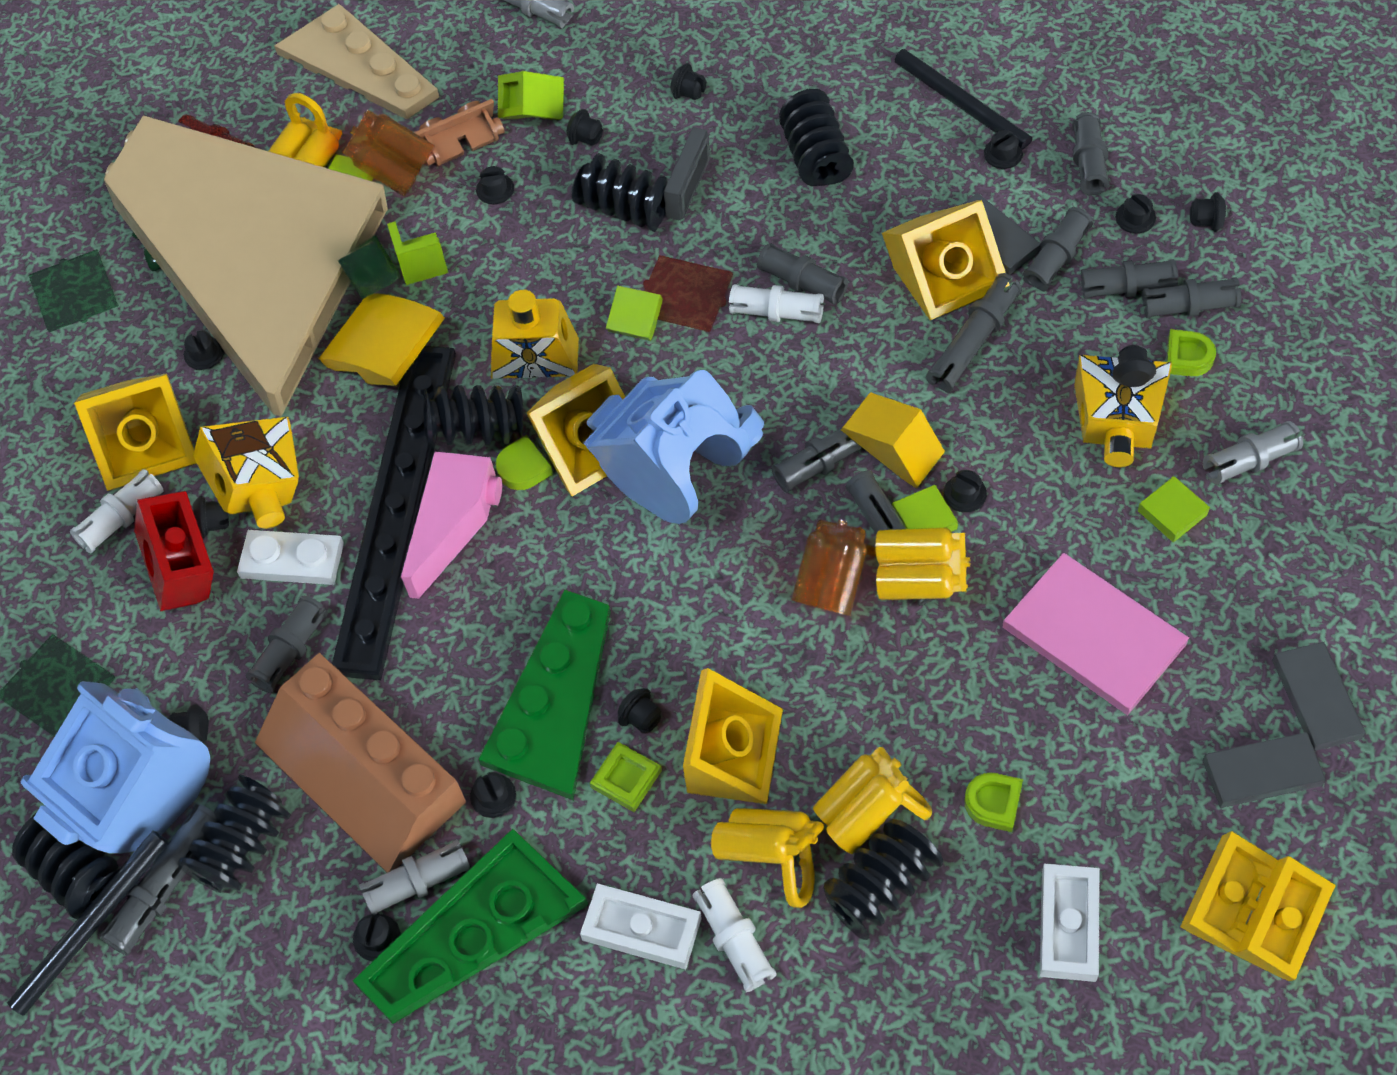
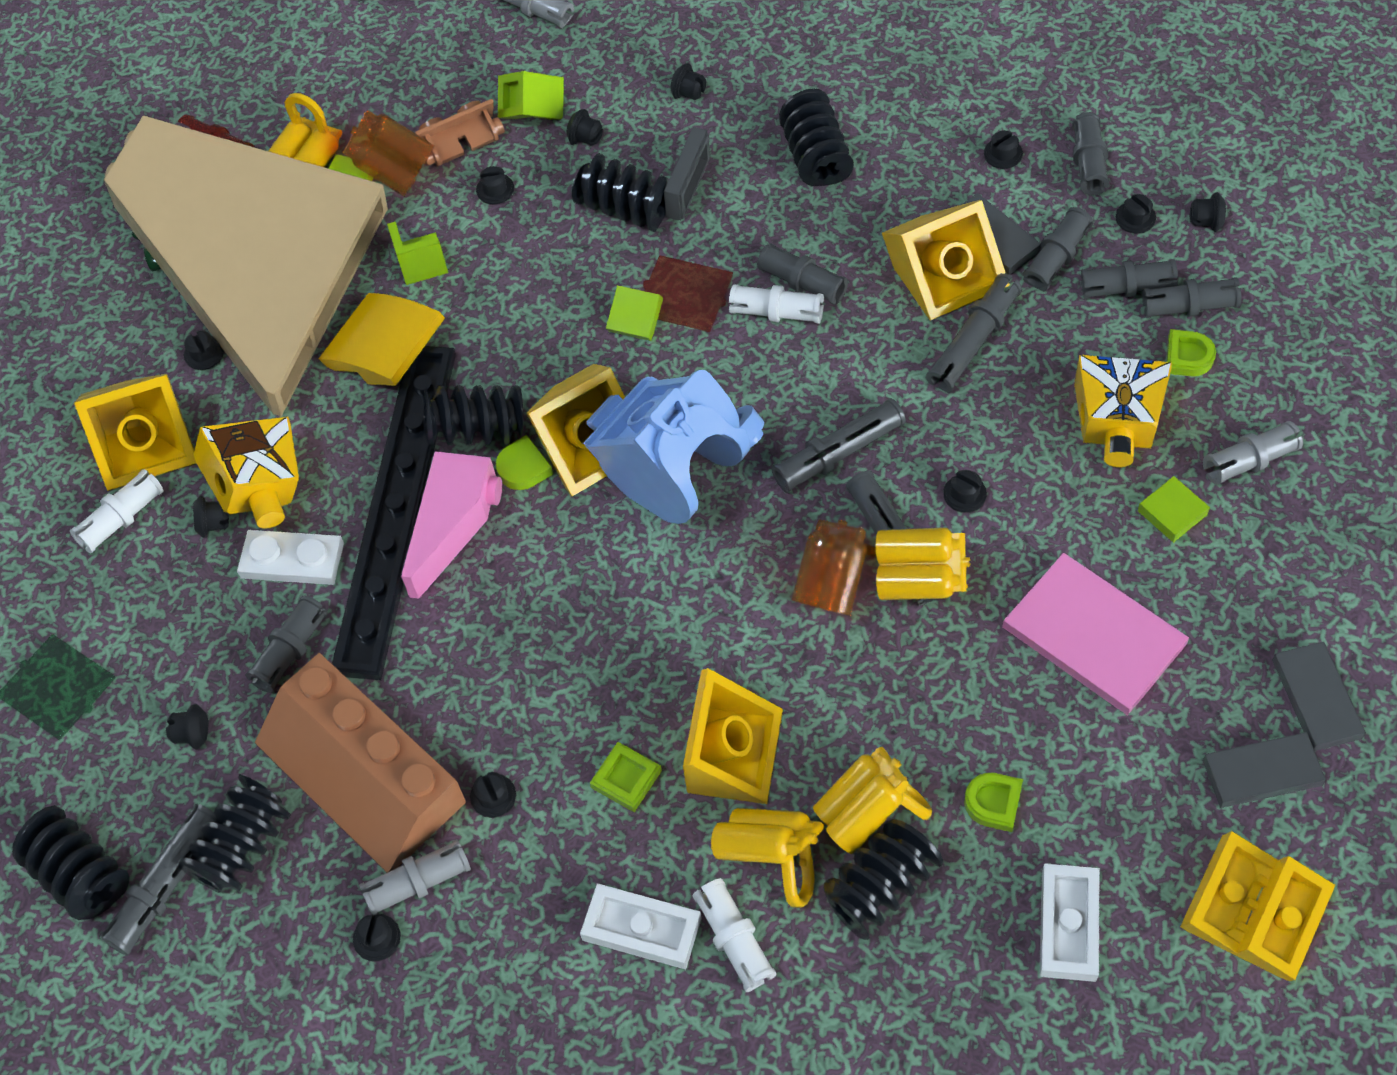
black bar [7,830,169,1015] -> none
light blue animal [21,681,210,854] -> none
clear green piece [29,249,118,332] -> none
red brick [134,491,214,611] -> none
tan wing [274,4,439,119] -> none
clear green bracket [338,235,399,299] -> none
green wing [353,829,588,1024] -> none
green wing [478,589,611,801] -> none
yellow torso [491,290,579,379] -> none
black piece [617,688,661,733] -> none
yellow slope [841,392,945,488] -> none
lime tile [892,485,958,532] -> none
black bar [895,49,1032,150] -> none
black piece [1112,345,1156,387] -> none

